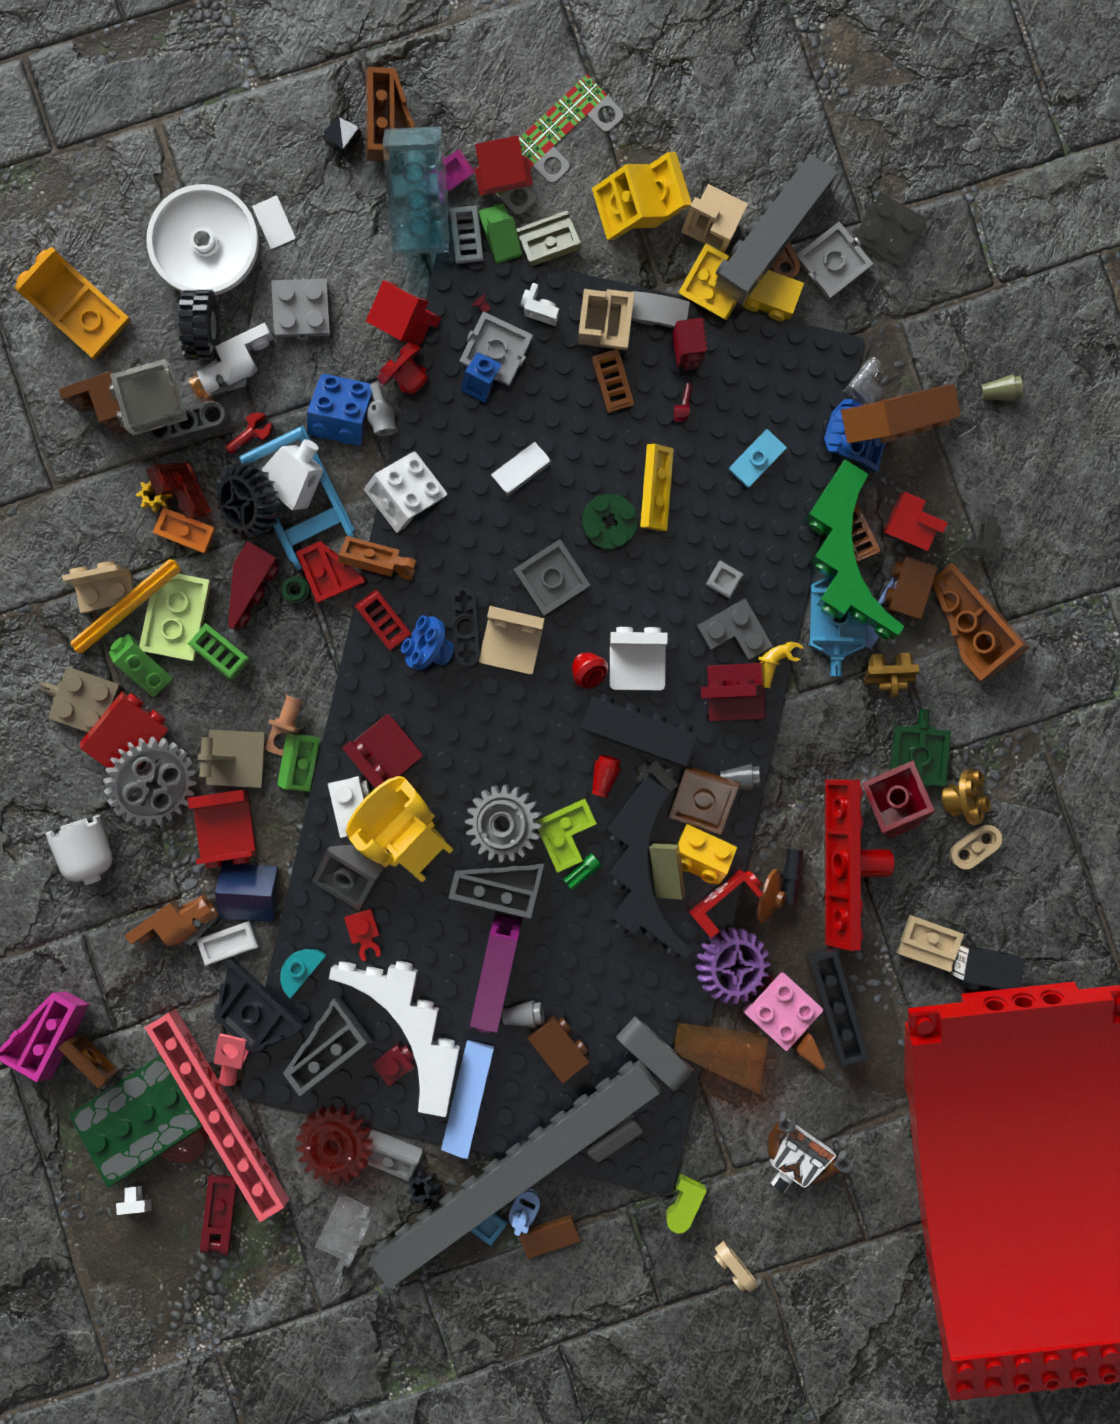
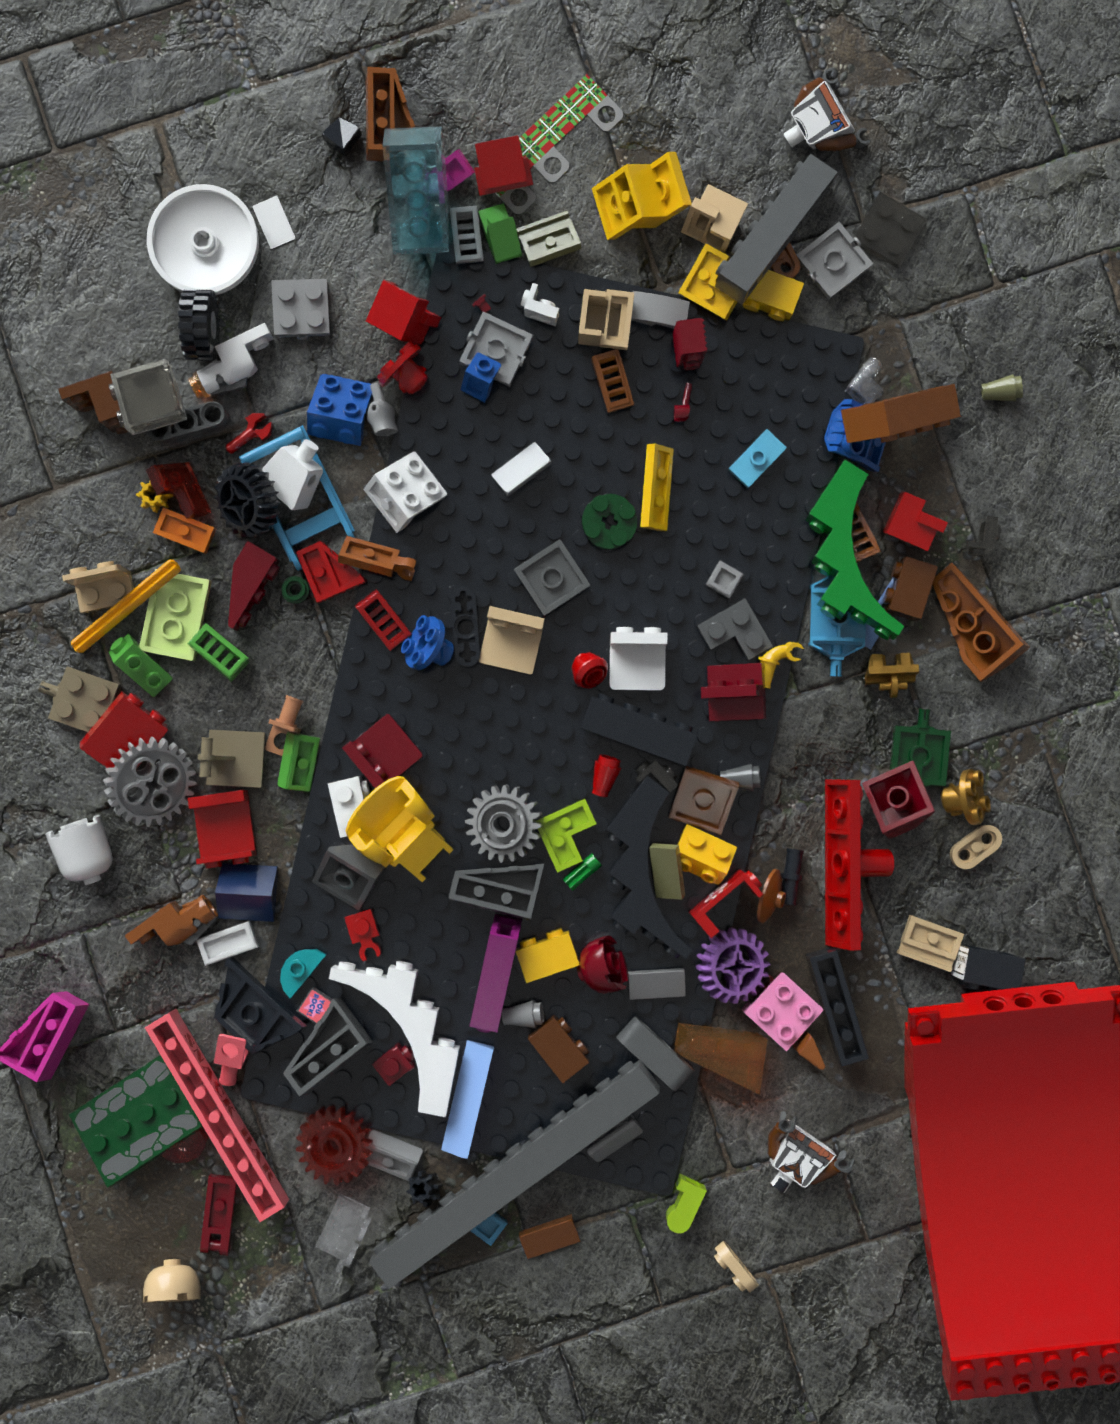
light orange bracket [14,247,131,360] -> none
reddish brown tile [58,1033,119,1089] -> none
white tile [116,1186,152,1215] -> none
light blue piece [509,1188,540,1236] -> none
none -> tan cylinder [143,1259,201,1303]
none -> tile [297,986,333,1024]
none -> yellow brick [516,928,579,983]
none -> dark red cylinder [577,936,628,994]
none -> light grey slope [628,968,685,1000]
none -> torso [784,69,871,151]

